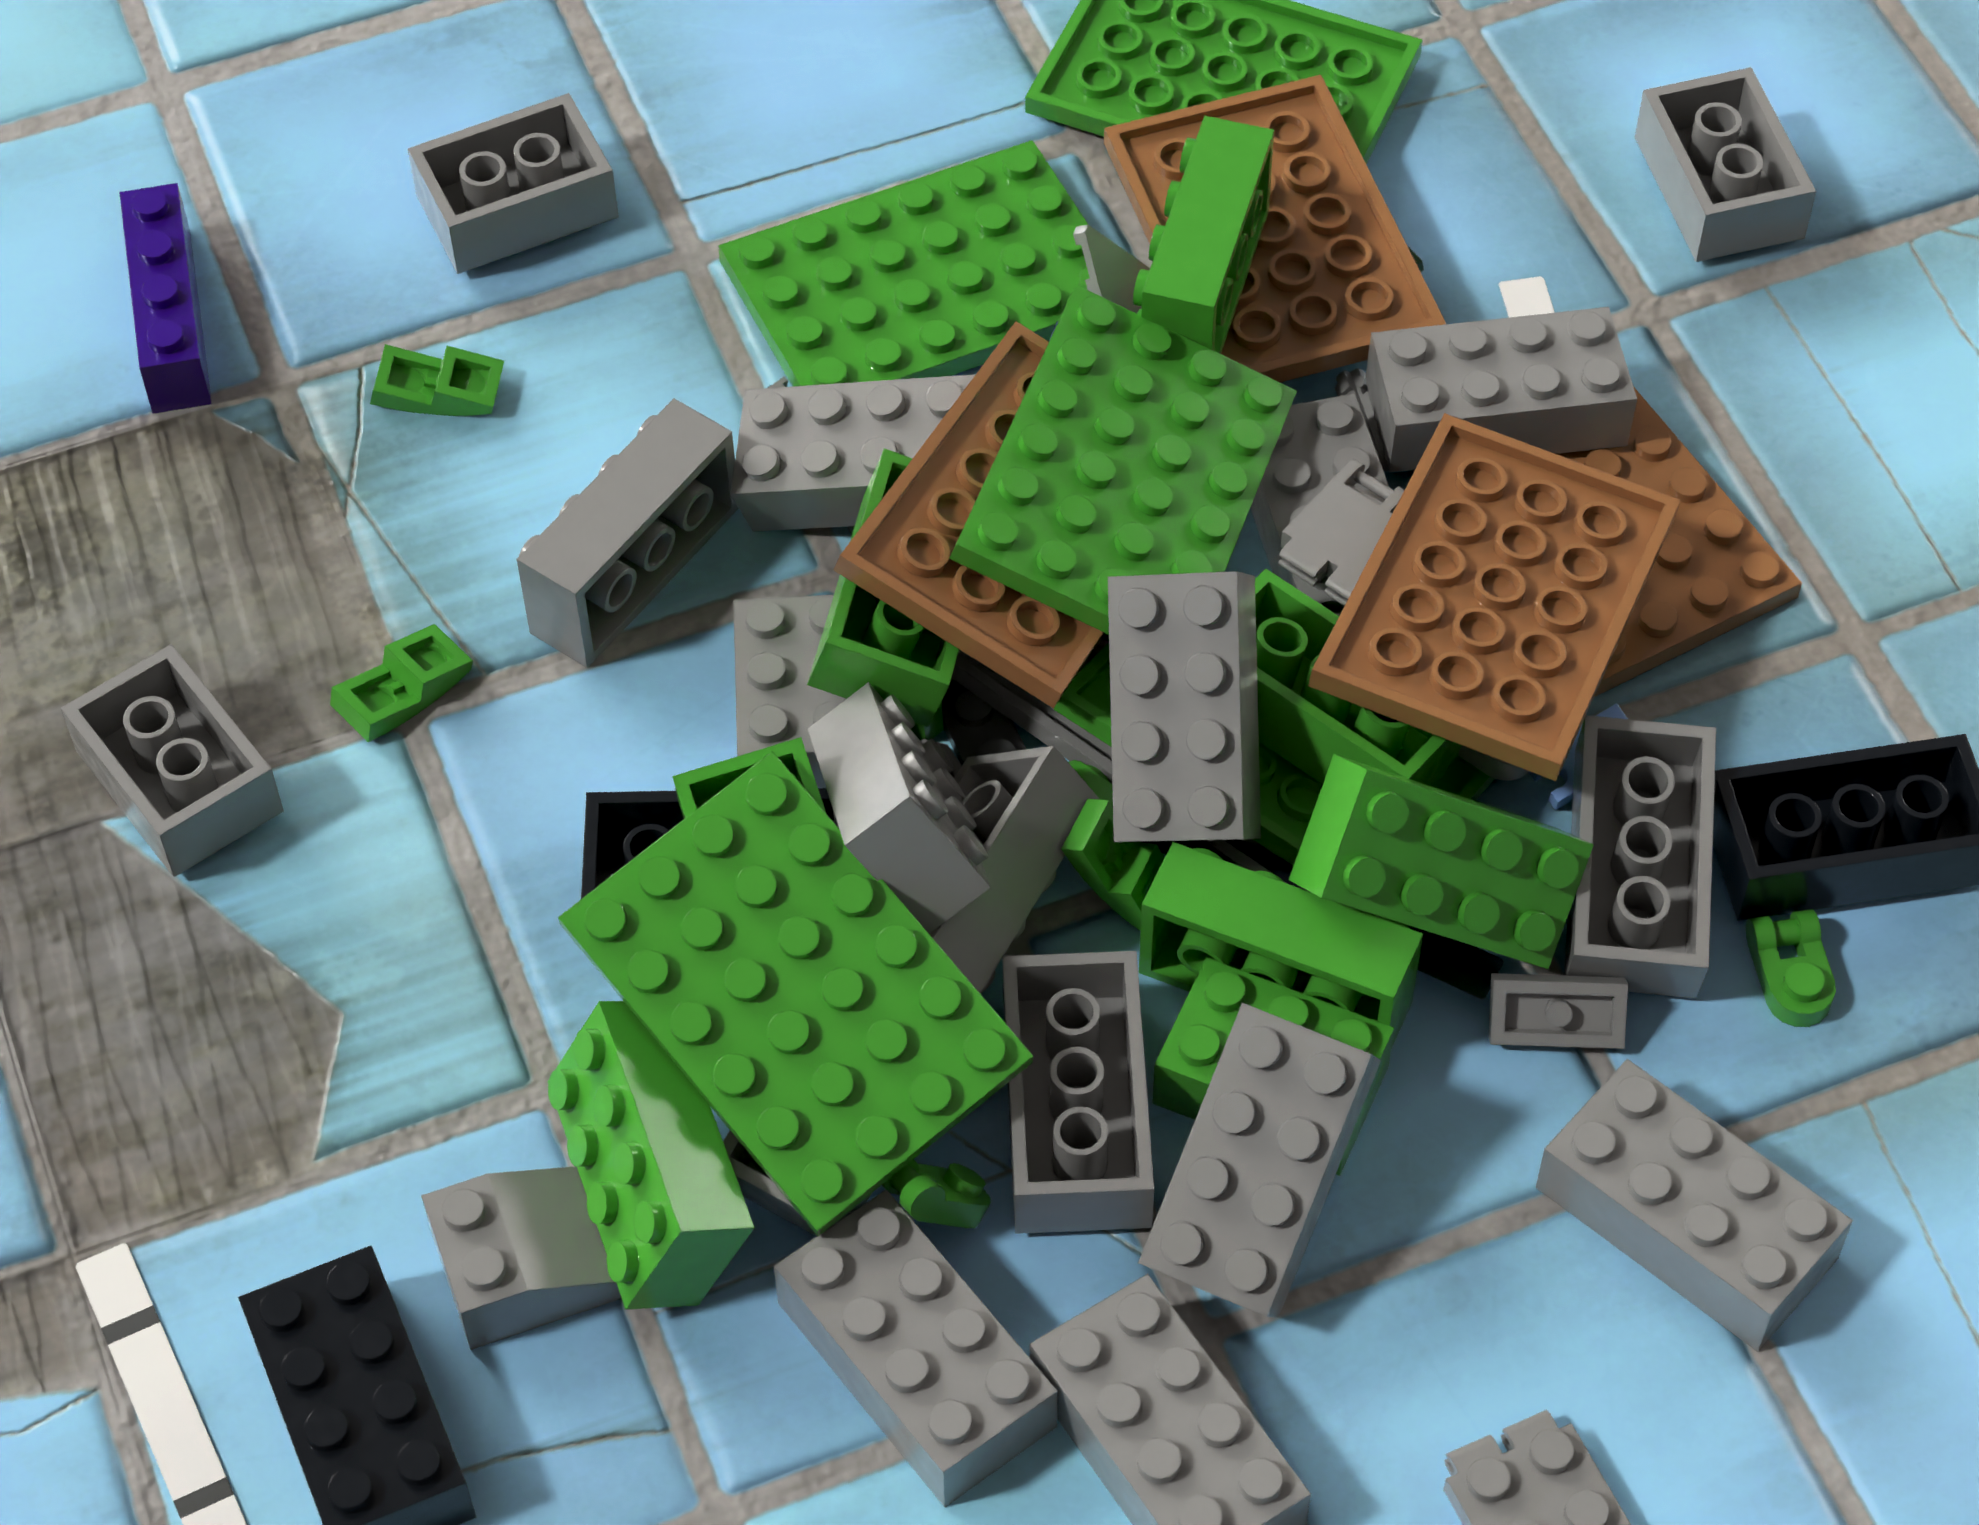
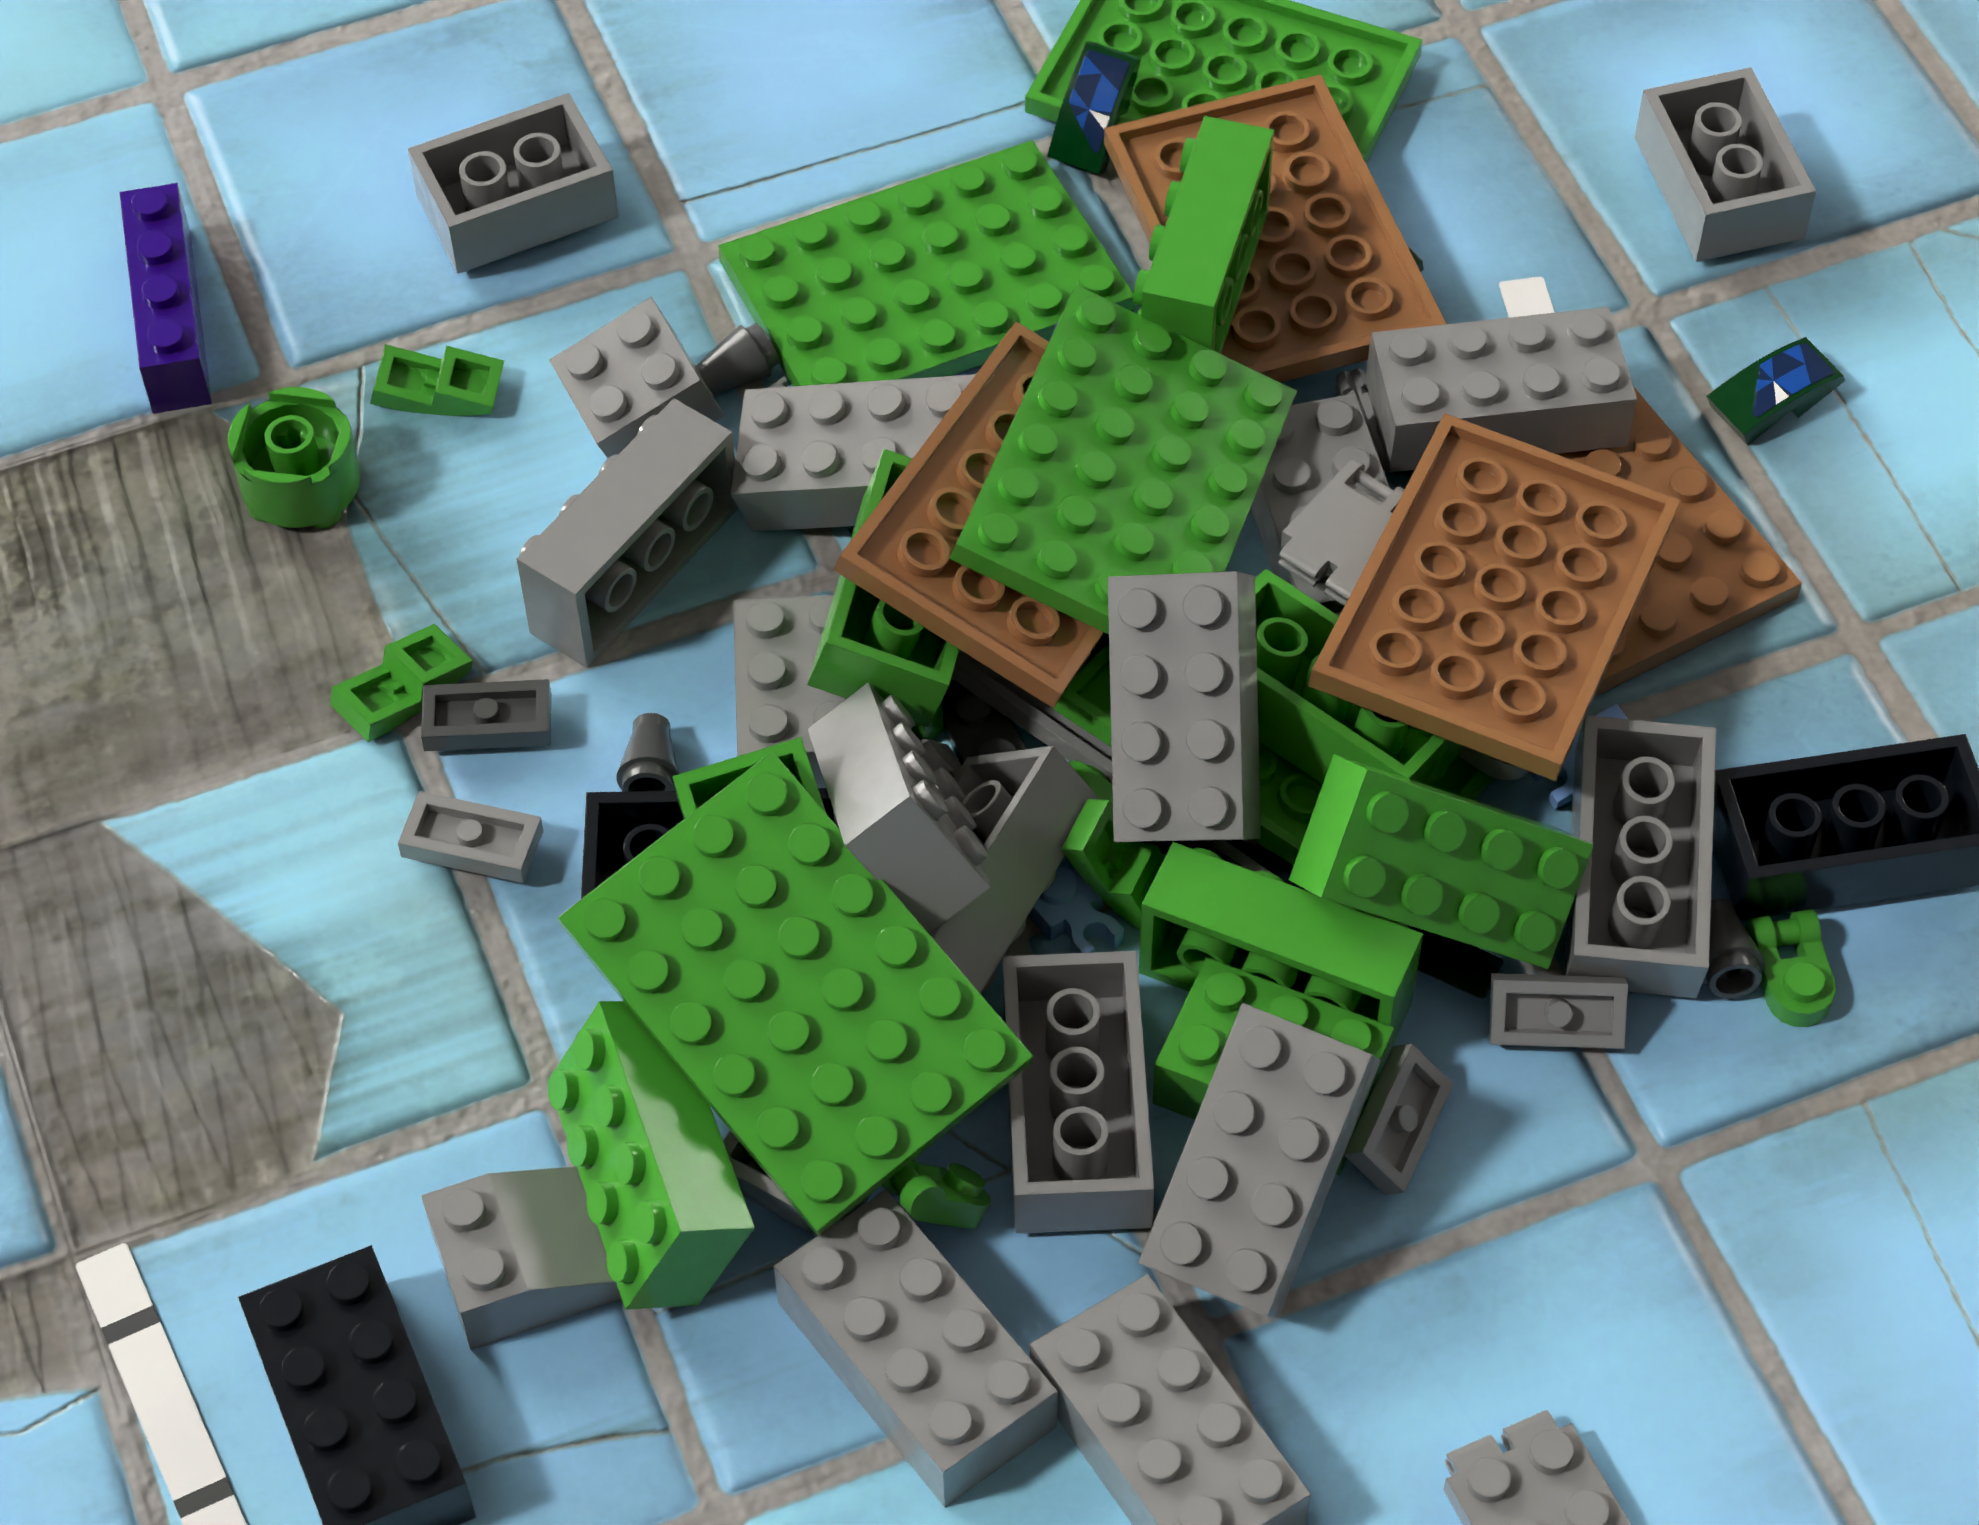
light grey brick [61,644,284,877] -> none
light grey tile [1073,225,1150,314] -> none
light grey brick [1536,1059,1853,1352] -> none
none -> bright green brick [228,387,361,529]
none -> light grey plate [398,791,544,884]
none -> dark grey plate [421,679,552,751]
none -> light grey brick [549,297,725,459]
none -> dark grey cone [616,713,679,792]
none -> dark grey cone [695,323,780,396]
none -> light blue plate [1028,856,1125,953]
none -> slope [1047,41,1141,174]
none -> light grey plate [1344,1043,1453,1195]
none -> dark grey cone [1703,899,1765,999]
none -> slope [1707,337,1845,445]

